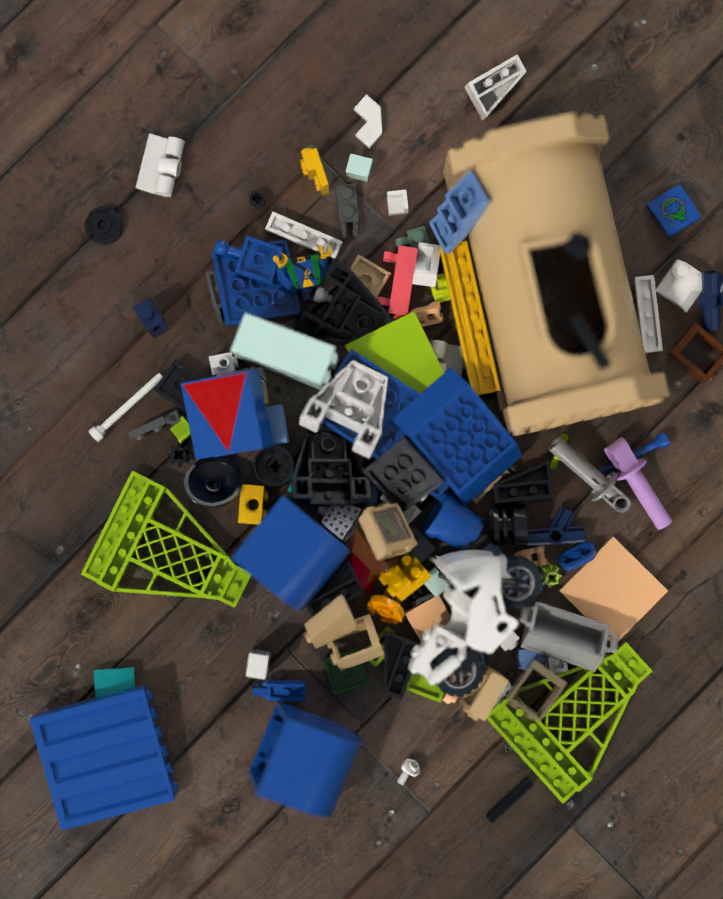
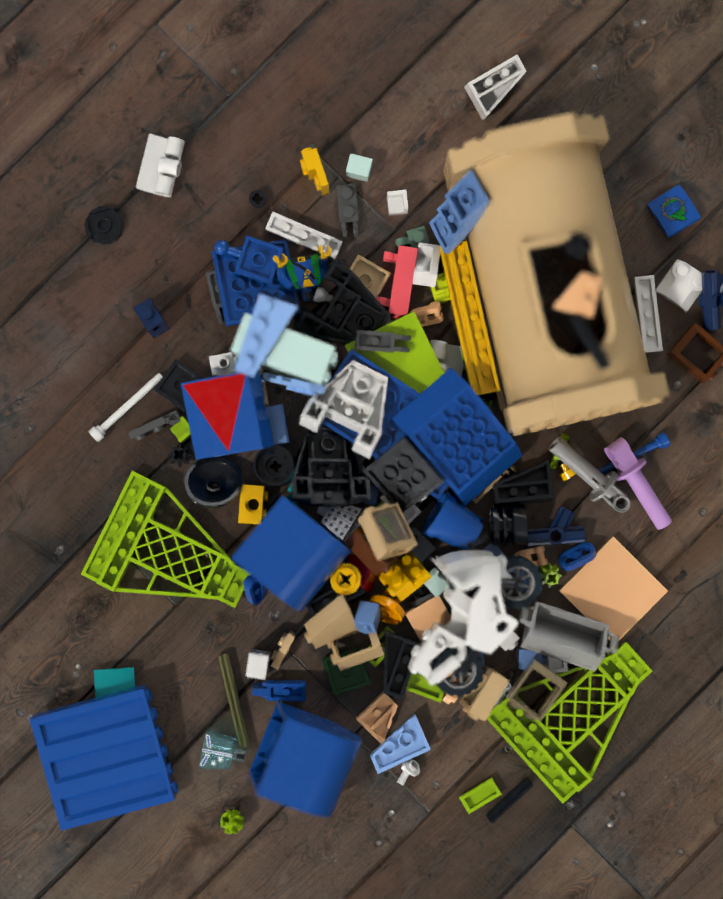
white tile [354,94,382,149] -> none
none -> clear light blue torso [198,729,246,770]
none -> olive axle [218,653,250,748]
none -> lime gear [220,809,244,835]
none -> light blue wing [234,294,298,377]
none -> blue plate [243,575,265,606]
none -> light blue wing [263,372,326,396]
none -> tan plate [270,630,297,670]
none -> yellow gear [330,564,361,595]
none -> medium blue brick [354,601,382,634]
none -> dark grey hinge [355,330,411,353]
none -> light nougat wing [356,692,398,743]
none -> light blue wing [369,713,431,774]
none -> lime tile [459,777,502,814]
none -> light nougat wing [553,272,602,318]
none -> yellow tile [559,463,576,482]

